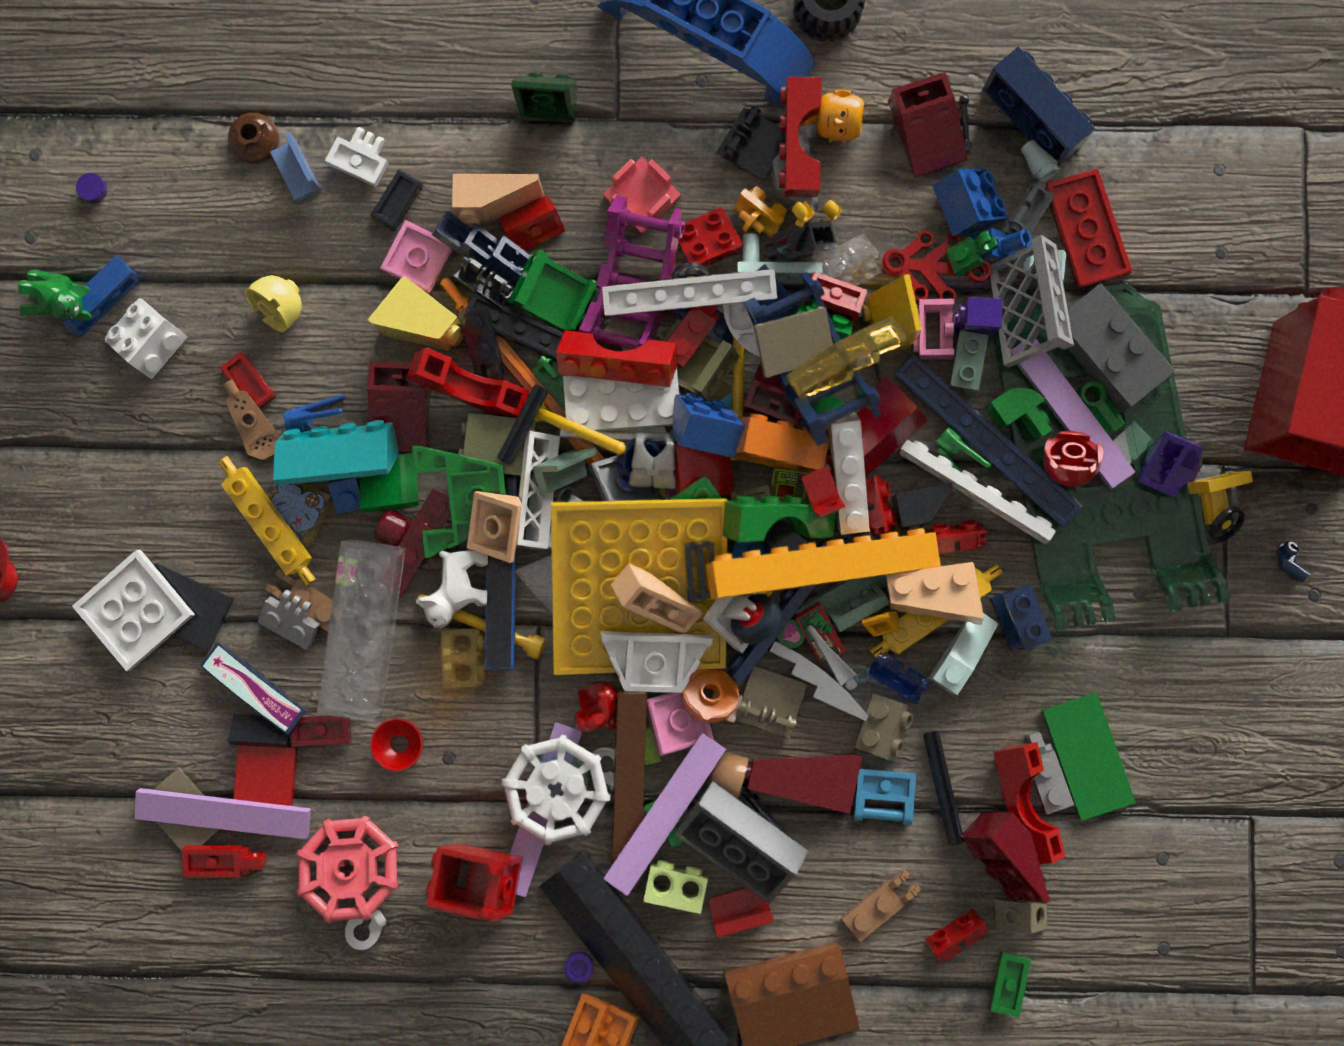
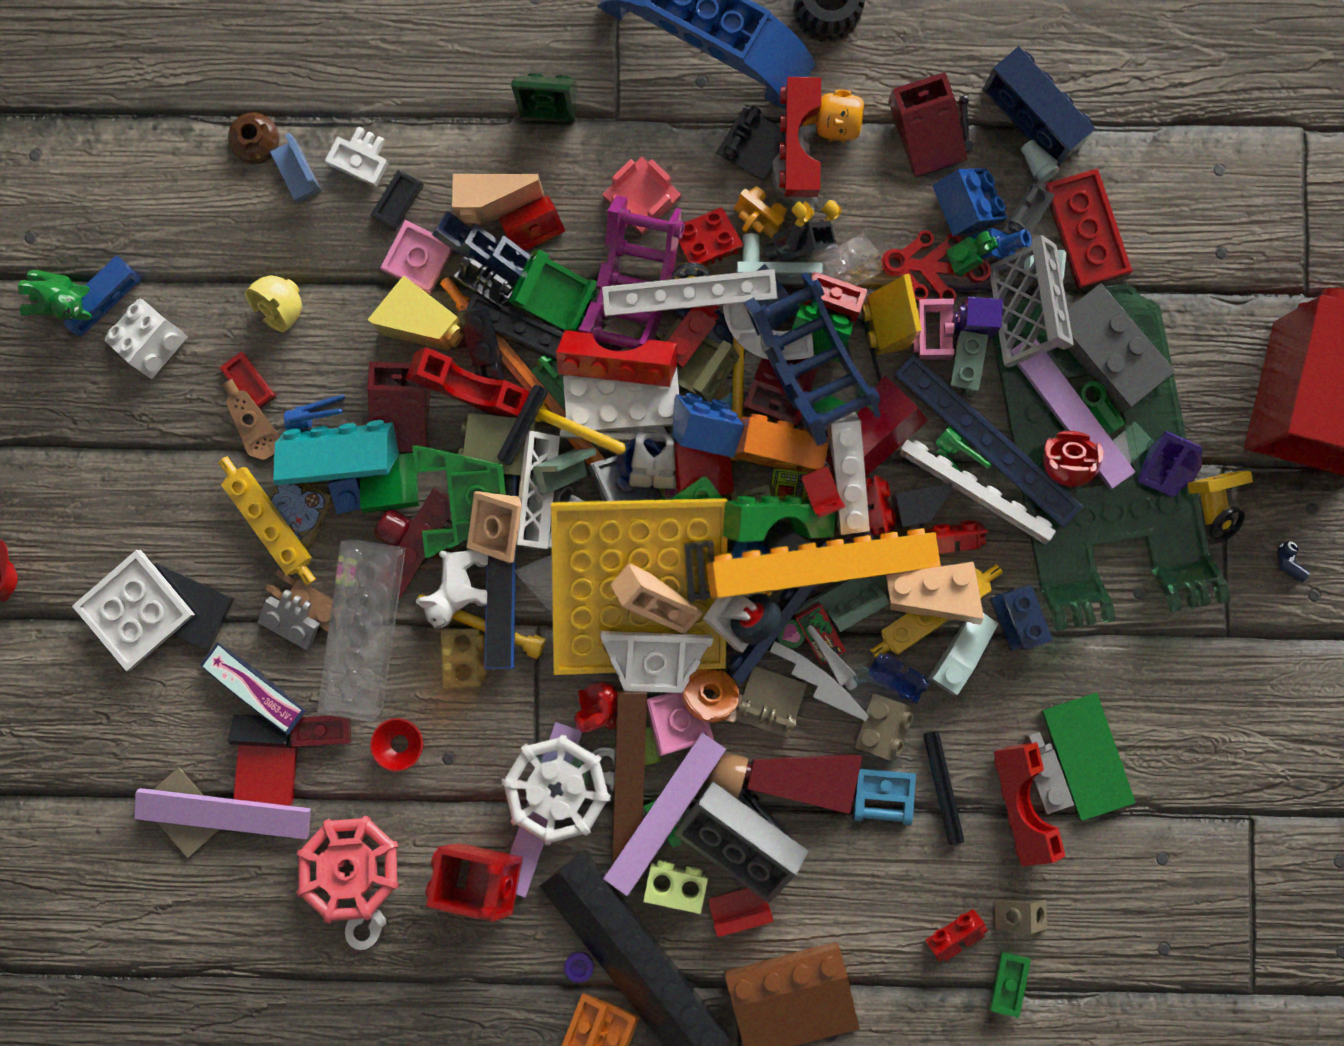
dark purple tile [76,173,107,203] -> none
red hinge [182,845,266,878] -> none
dark tan piece [753,307,835,377] -> none
clear yellow slope [787,316,907,399] -> none
medium nougat hinge [841,869,921,942] -> none
light orange slope [862,611,900,637] -> none
dark red slope [960,812,1050,904] -> none
green brick [985,388,1052,440] -> none

